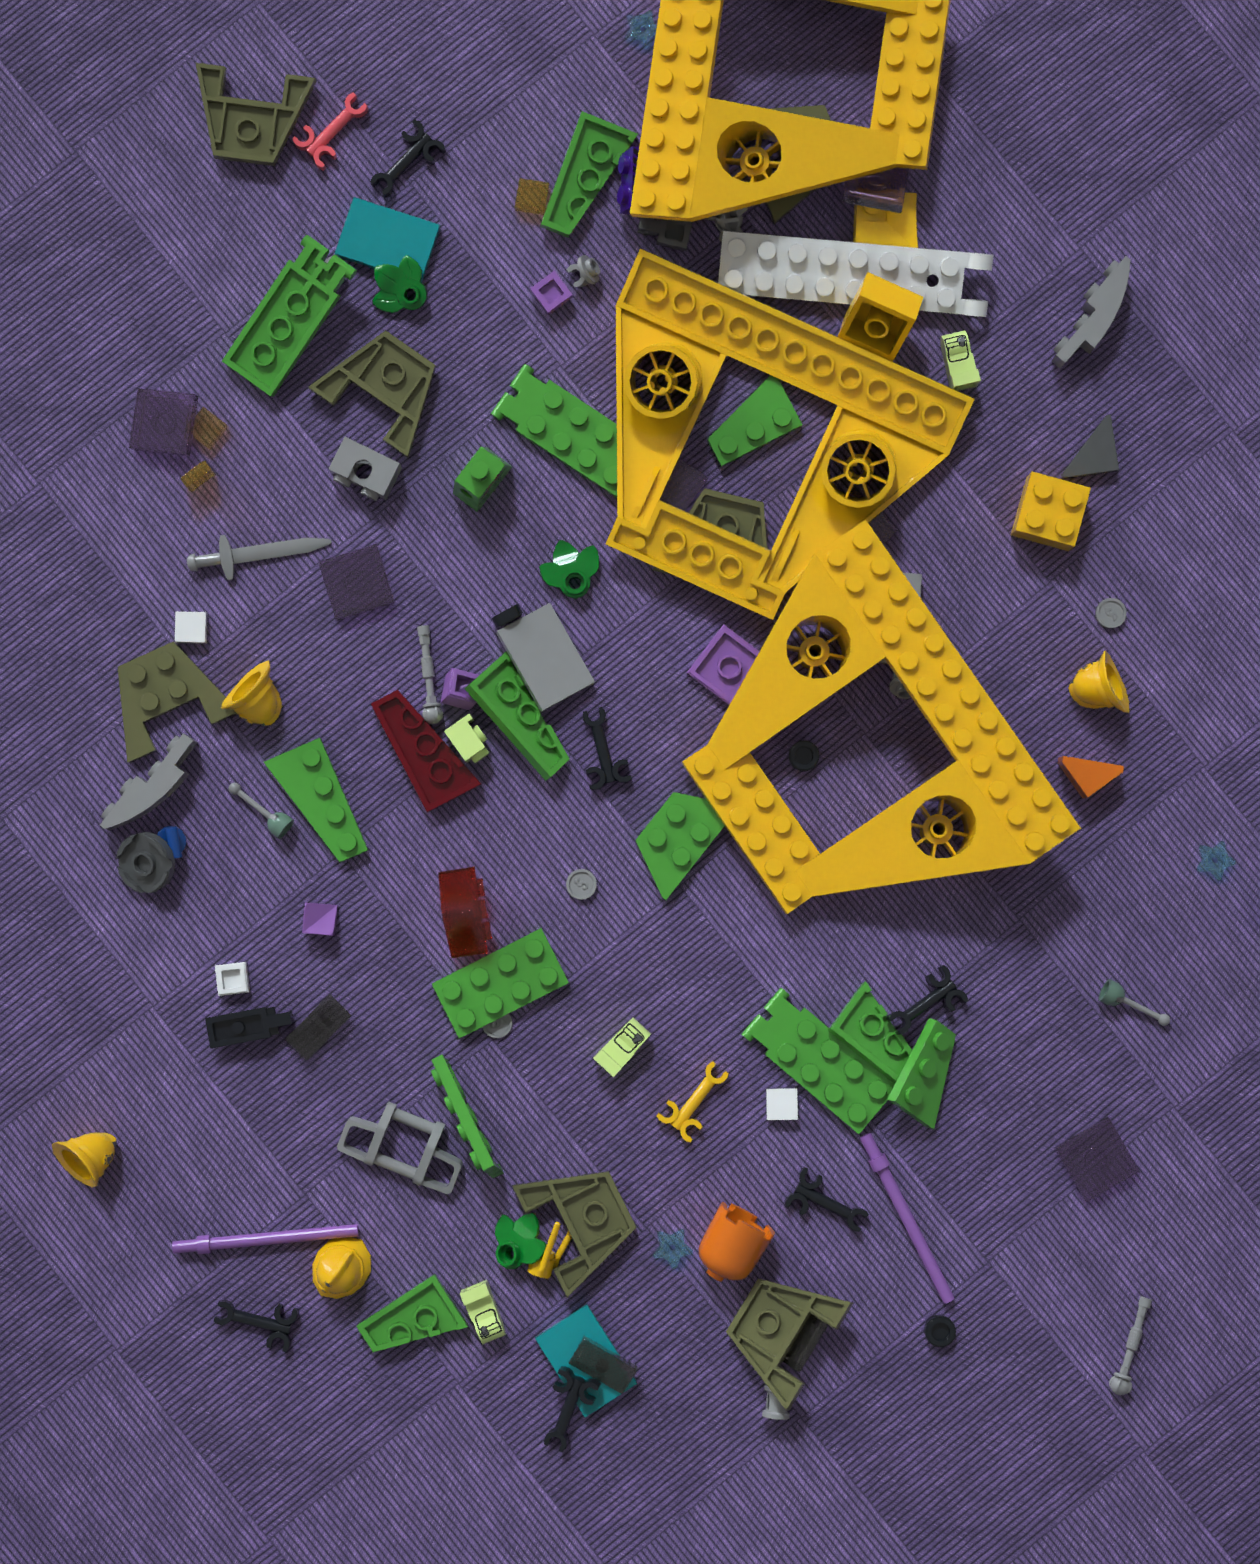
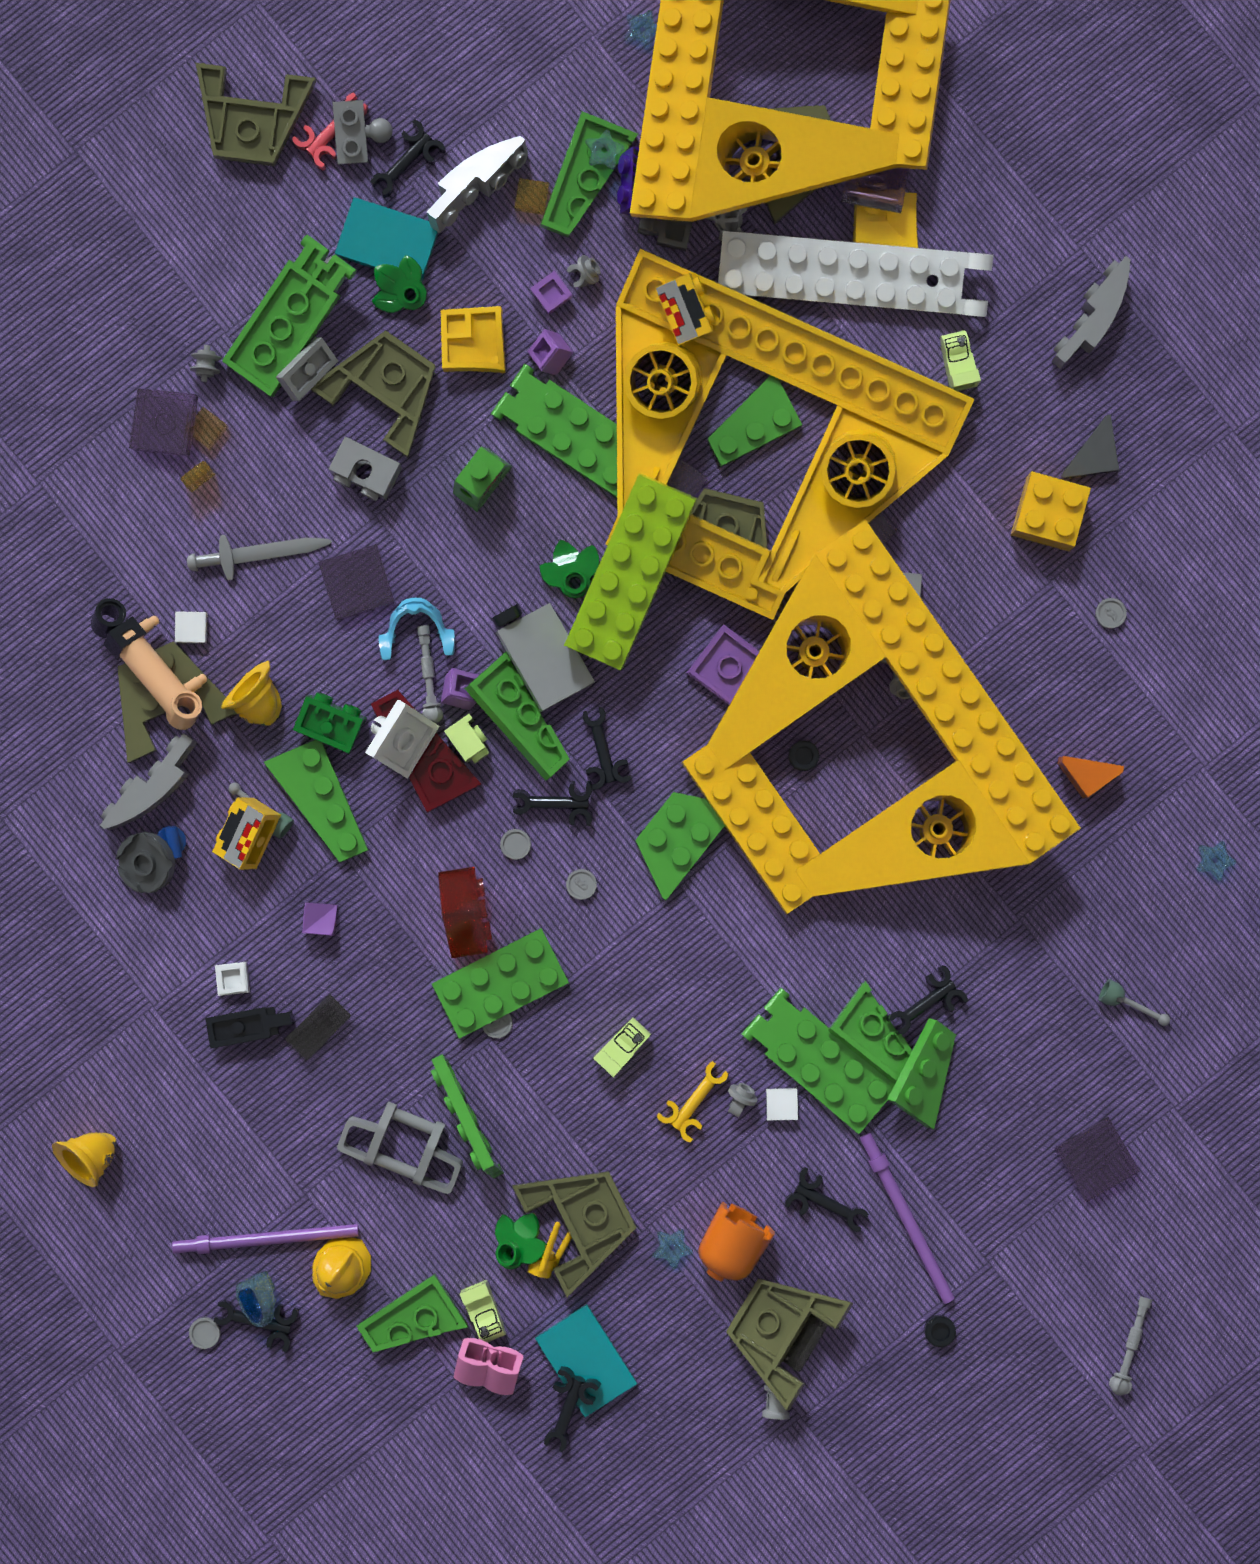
clear smoke slope [568,1336,638,1394] -> none
yellow brick [838,272,923,362] -> none
yellow piece [1068,650,1129,713] -> none
none -> light nougat piece [91,598,208,730]
none -> light grey piece [189,1317,221,1349]
none -> light grey wheel [190,345,221,382]
none -> brick [212,797,281,870]
none -> clear light blue rock [236,1270,276,1327]
none -> light grey plate [276,337,338,401]
none -> green bracket [293,692,367,753]
none -> light grey plate [332,100,393,165]
none -> white tile [365,700,440,779]
none -> medium azure helmet [378,597,455,660]
none -> slope [427,136,528,233]
none -> yellow plate [441,306,506,373]
none -> bright pink brick [453,1338,523,1395]
none -> light grey piece [500,829,531,860]
none -> black bar [513,781,593,826]
none -> medium lavender slope [527,329,574,375]
none -> lime brick [564,474,698,671]
none -> clear light blue plate [585,130,624,169]
none -> brick [655,273,717,345]
none -> light grey plate [728,1083,758,1117]

